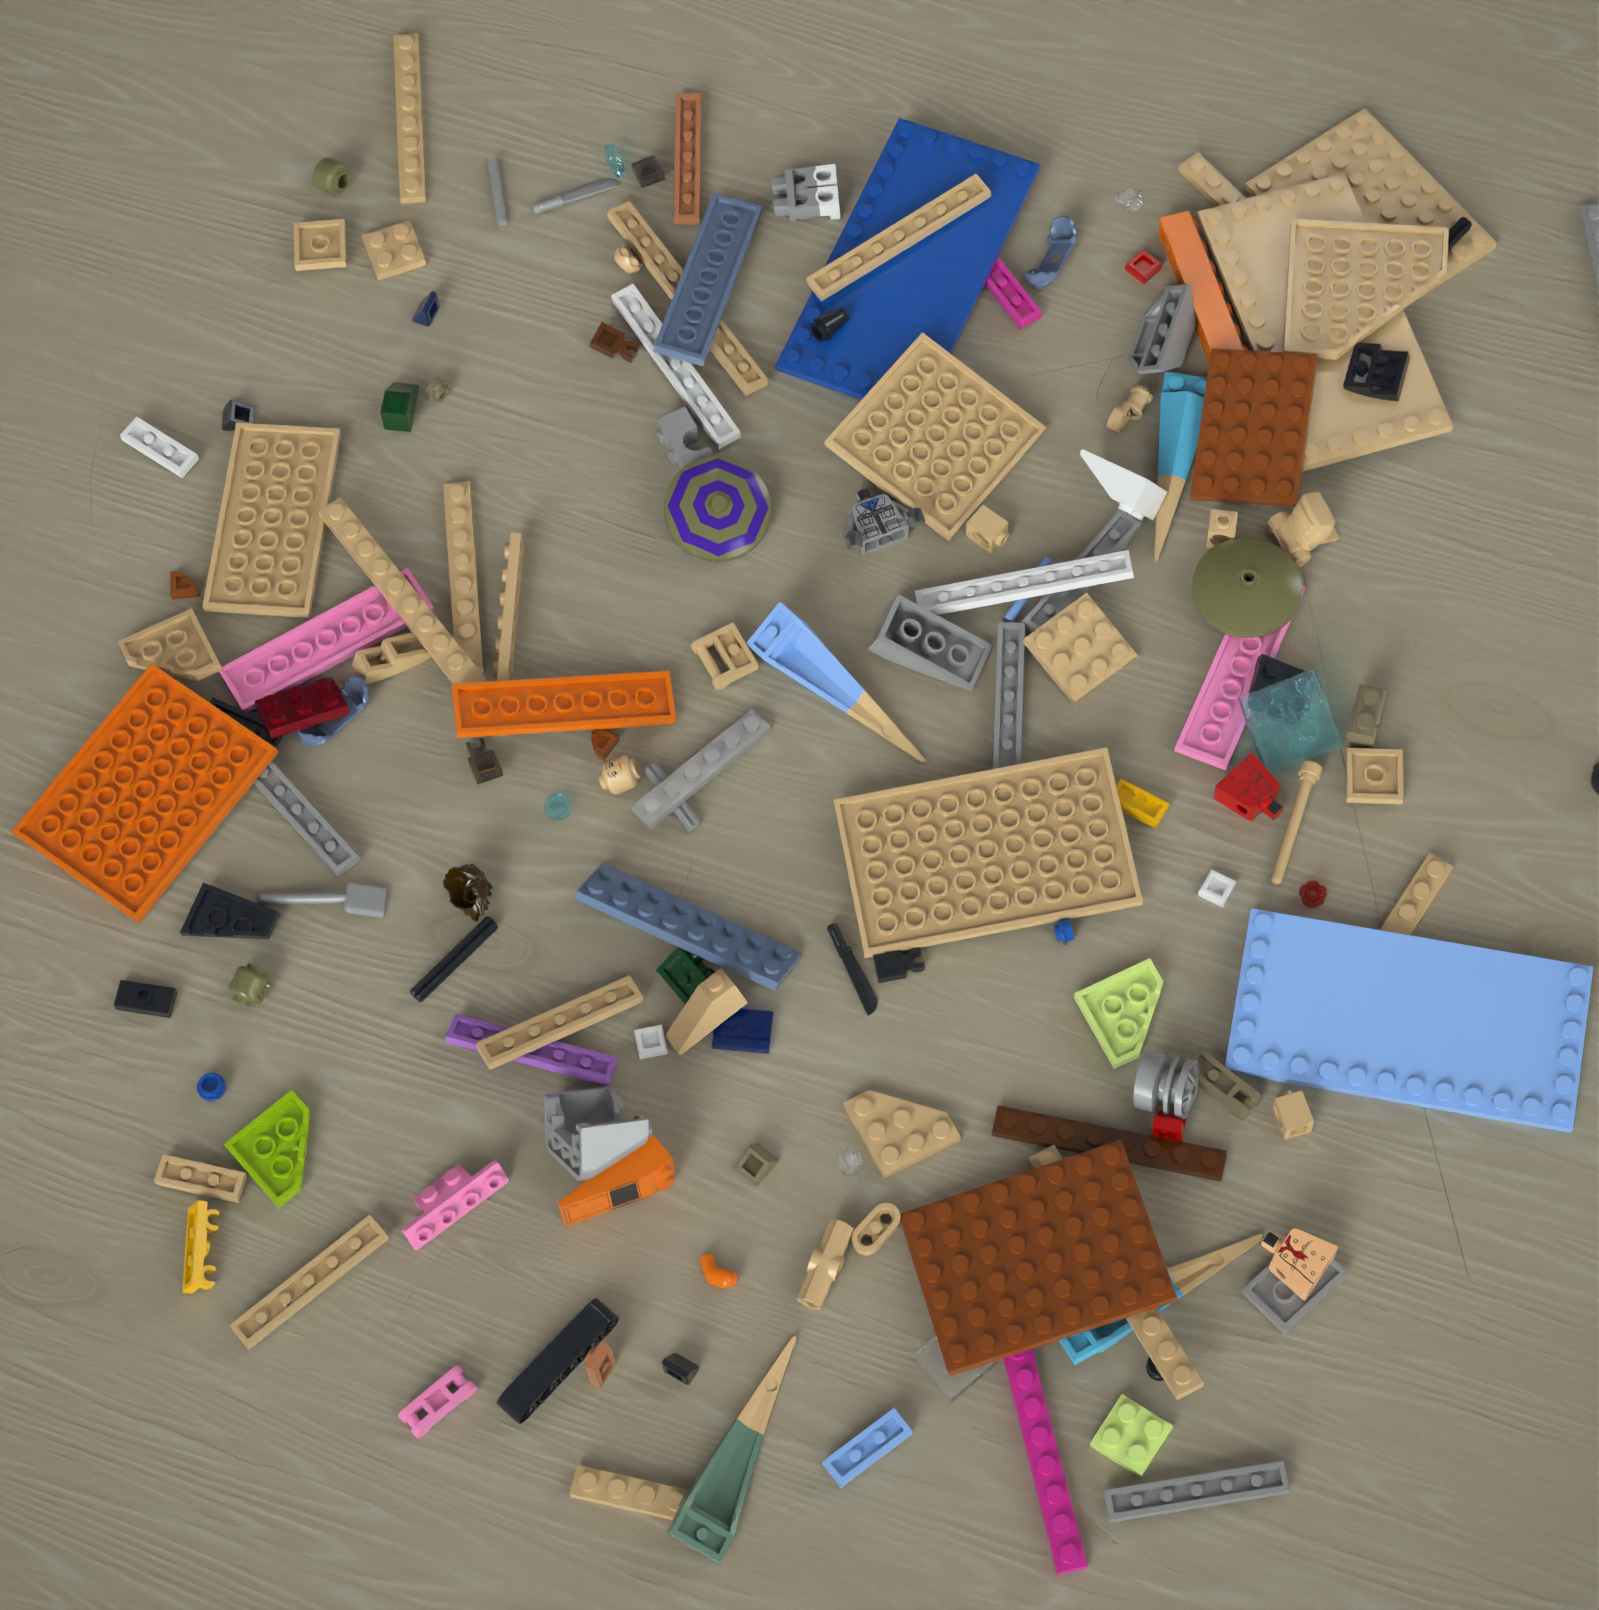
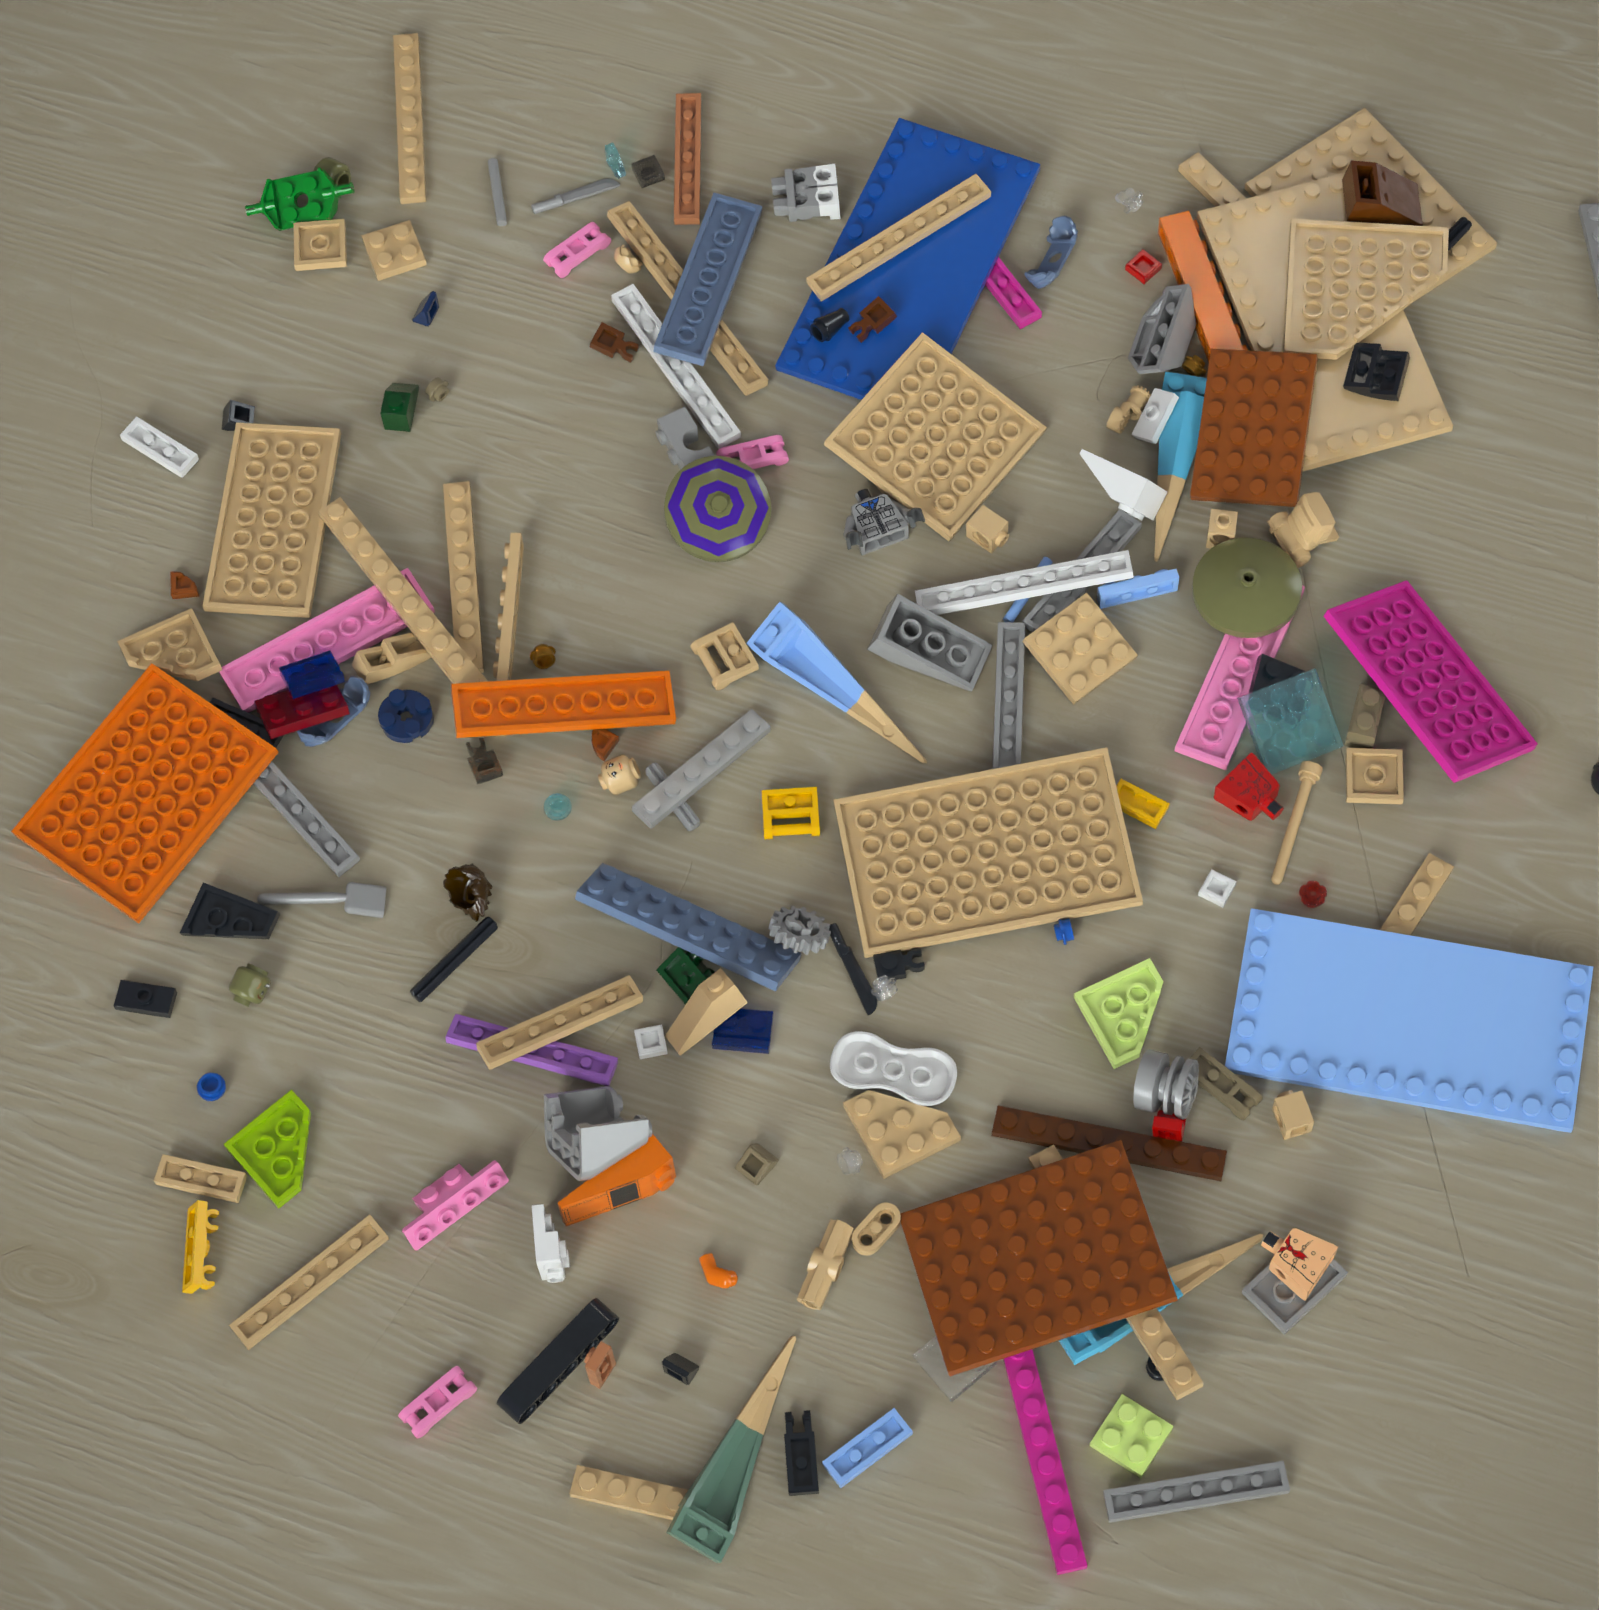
none -> green plate [245,167,355,231]
none -> clear blue plate [279,650,345,699]
none -> dark blue plate [378,689,434,743]
none -> pearl gold plate [530,644,556,669]
none -> white plate [532,1204,570,1283]
none -> bright pink plate [543,222,611,278]
none -> bright pink plate [716,435,789,469]
none -> yellow plate [762,787,820,840]
none -> light grey gear [768,906,831,955]
none -> black hinge [784,1410,819,1496]
none -> white plate [830,1031,957,1106]
none -> reddish brown plate [848,296,897,343]
none -> clear plate [871,975,898,1001]
none -> light blue plate [1097,569,1179,609]
none -> white plate [1131,388,1179,444]
none -> pearl gold plate [1182,355,1206,377]
none -> dark pink plate [1323,580,1538,783]
none -> reddish brown slope [1342,160,1423,226]

